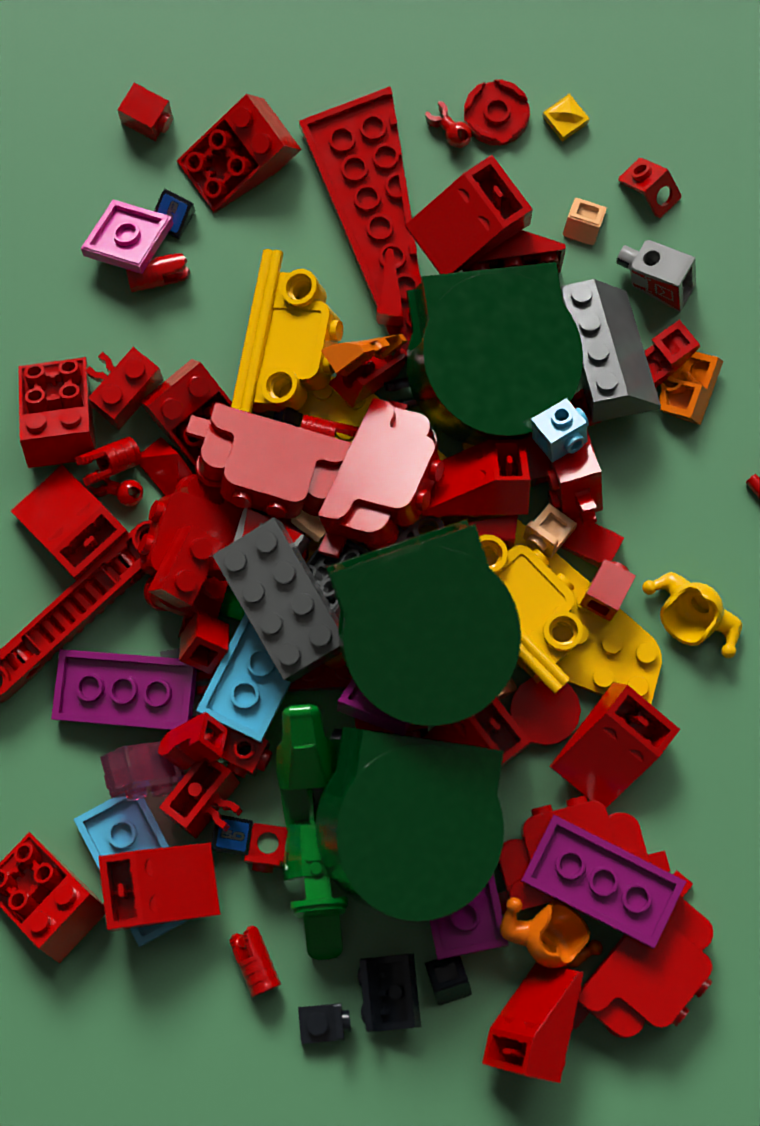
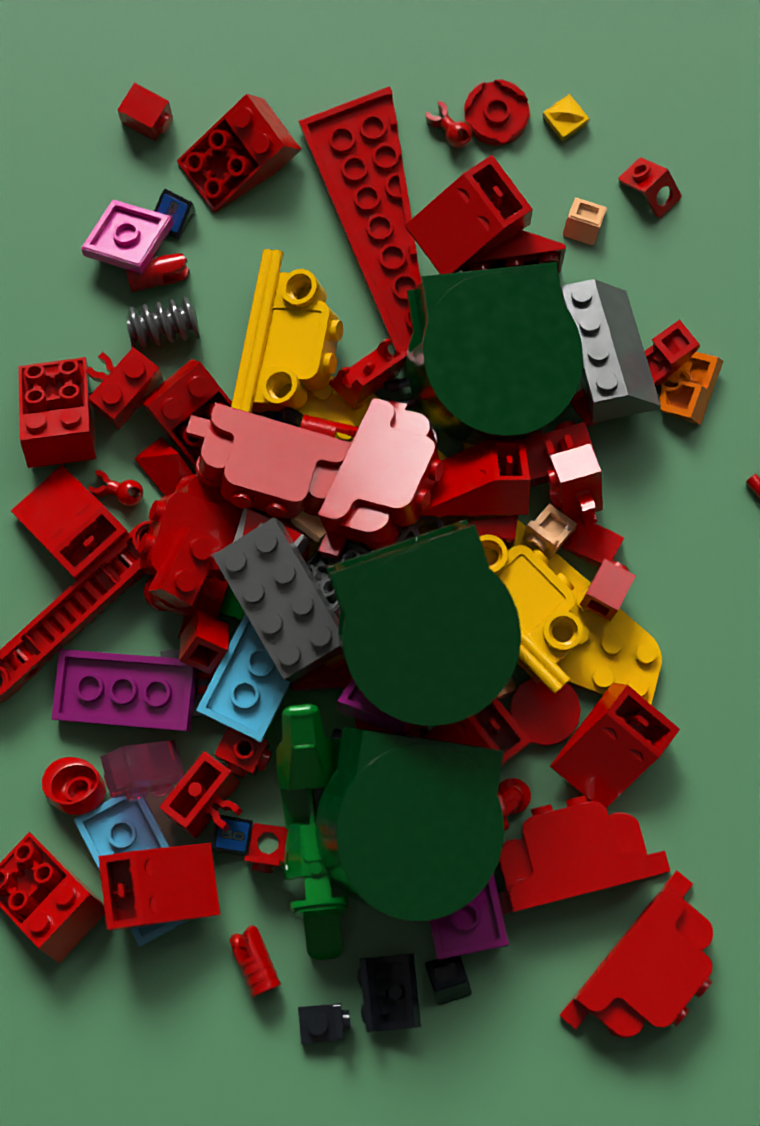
red hinge [75,436,141,487] -> none
red leg [158,712,228,771] -> none
orange slope [321,334,408,377] -> none
red slope [376,248,404,327] -> none
red slope [482,963,584,1083] -> none
orange piece [499,897,603,968] -> none
magenta plate [521,815,686,948] -> none
medium azure brick [531,398,589,463] -> none
light grey torso [616,240,696,312] -> none
yellow piece [642,572,742,659] -> none
none -> red hat [42,757,106,815]
none -> dark grey piece [127,297,200,349]
none -> red arm [497,778,531,831]

